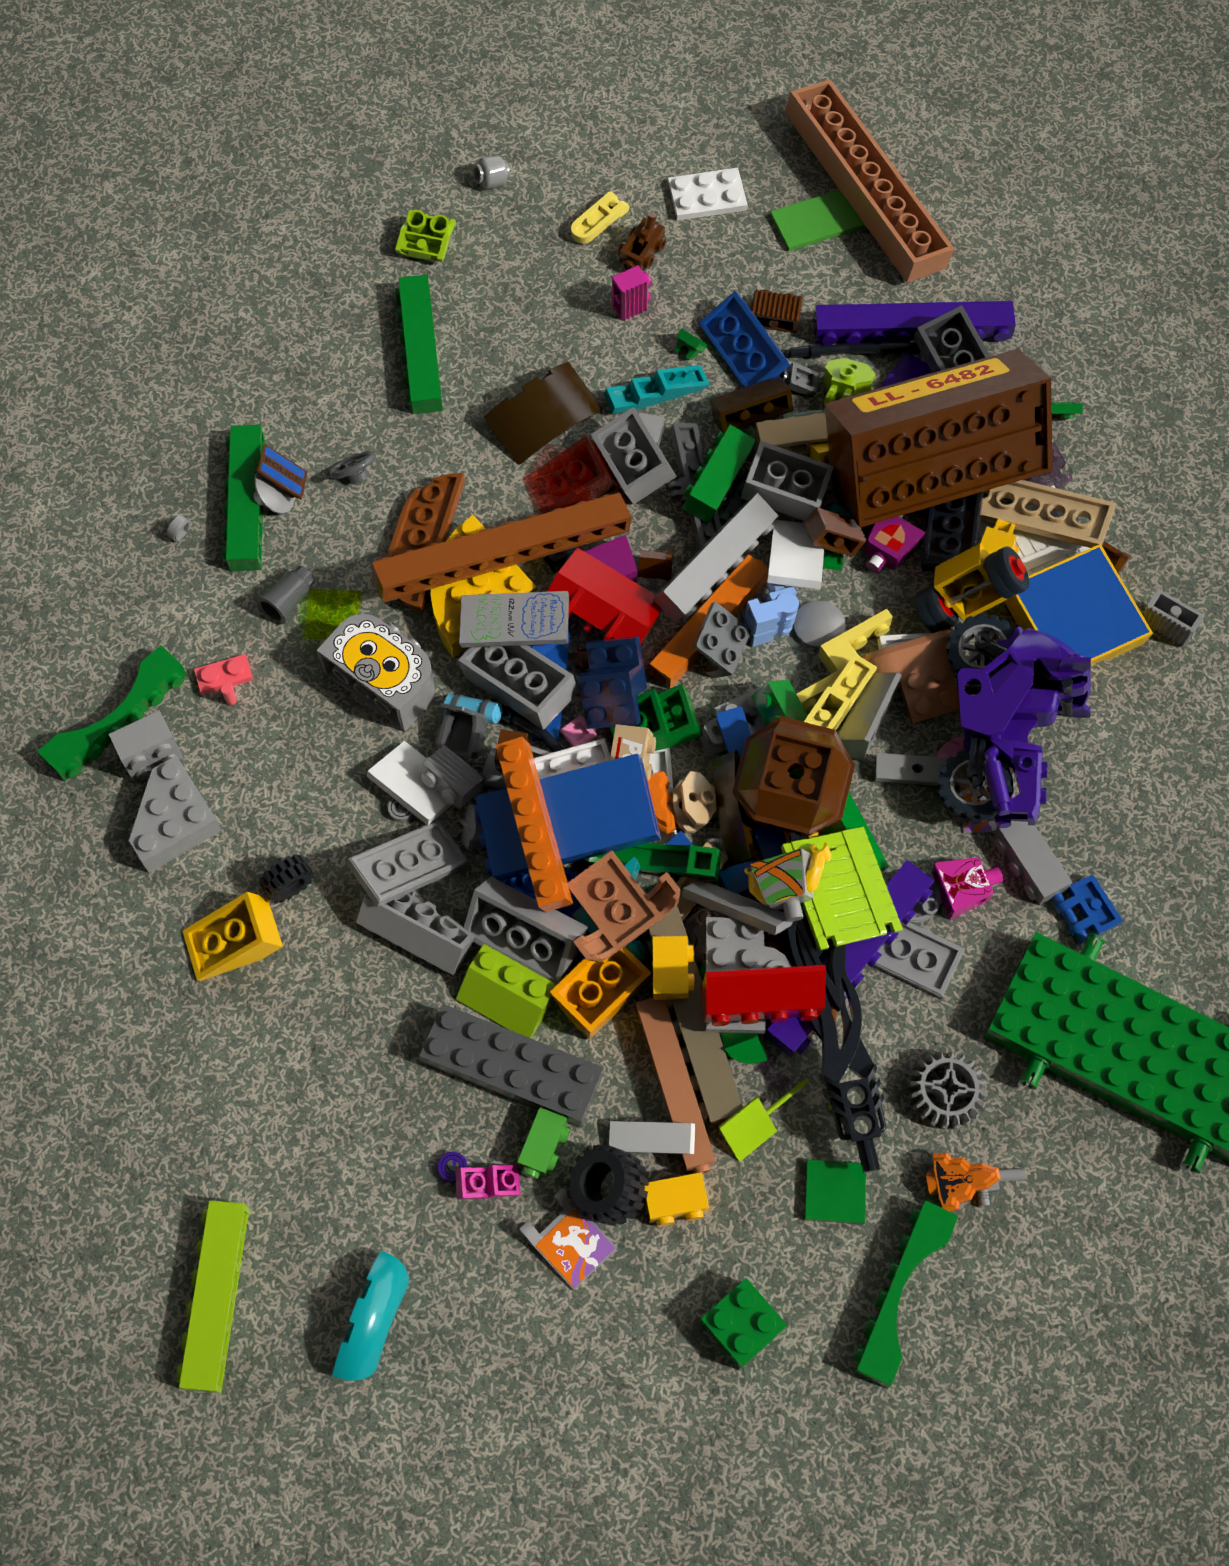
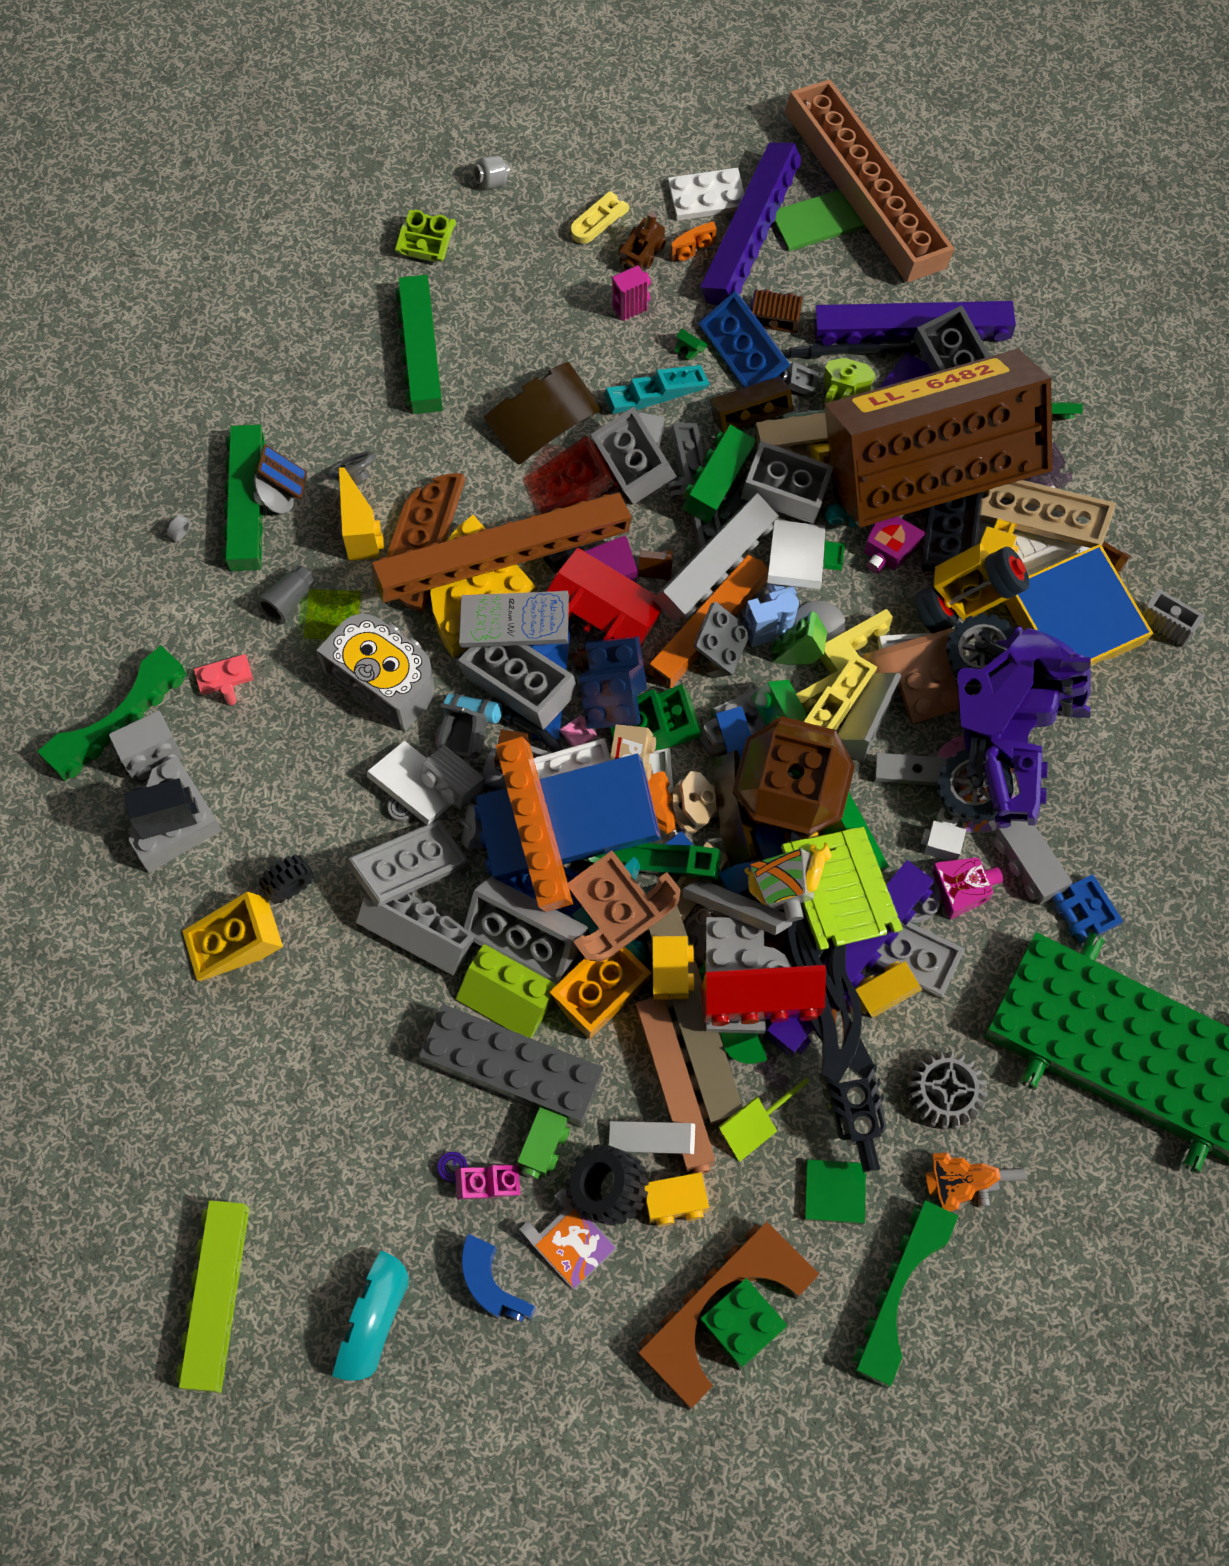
reddish brown brick [804,508,866,558] -> none
none -> black brick [124,778,199,840]
none -> yellow slope [339,468,384,561]
none -> blue arch [462,1234,536,1322]
none -> dark orange arch [638,1222,819,1410]
none -> orange slope [671,221,716,261]
none -> dark purple brick [700,142,801,305]
none -> bright green slope [771,611,827,665]
none -> yellow brick [855,961,922,1018]
none -> white brick [921,808,966,861]

